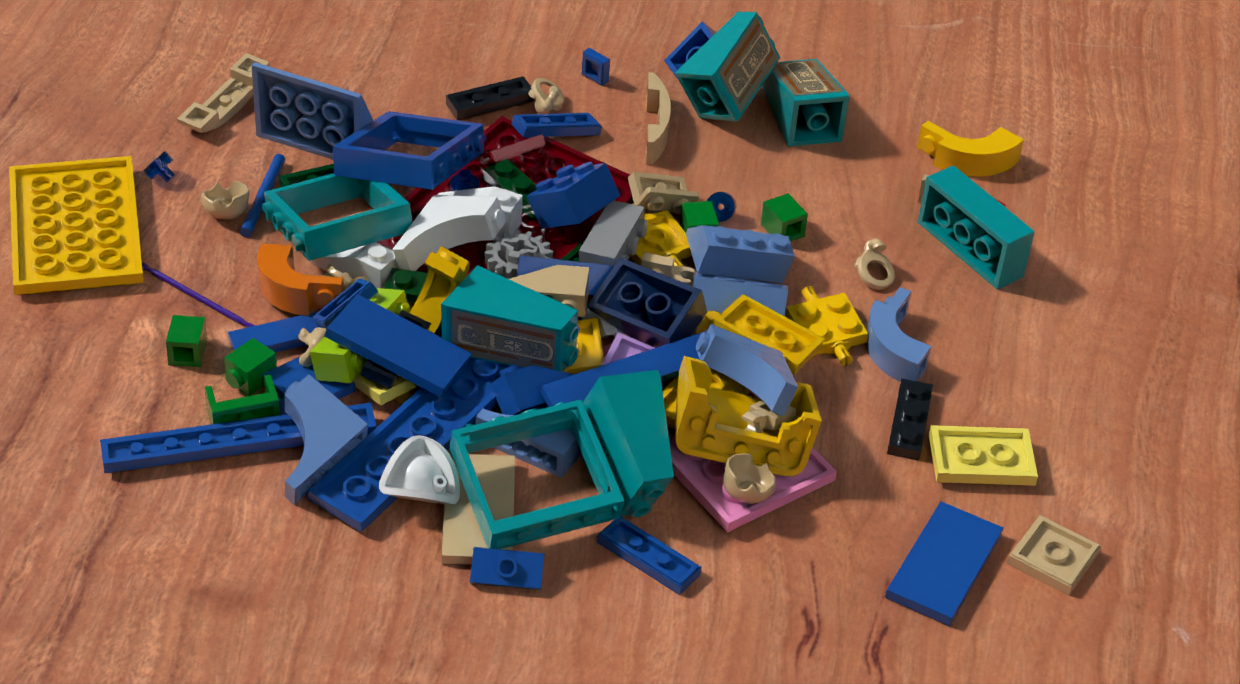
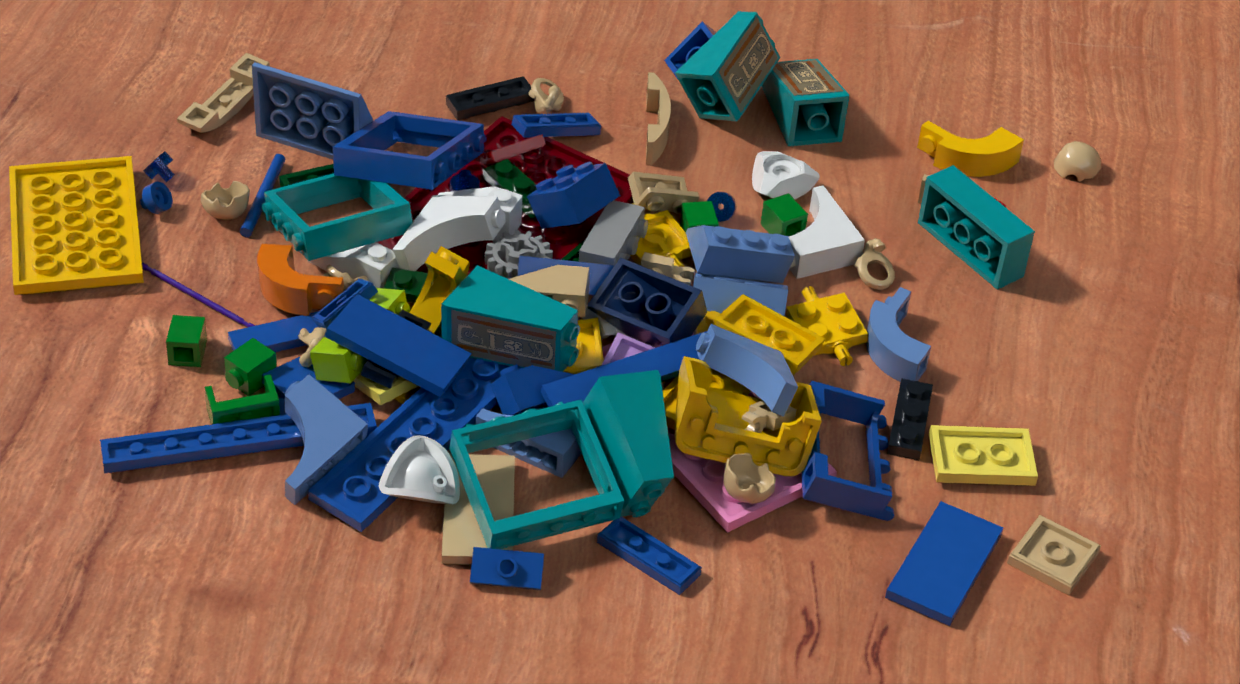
blue tile [582,48,610,86] -> none
none -> blue tile [140,181,173,214]
none -> white hat [752,151,820,199]
none -> white arch [789,185,865,279]
none -> blue hinge [802,380,894,521]
none -> tan hair [1054,141,1101,182]

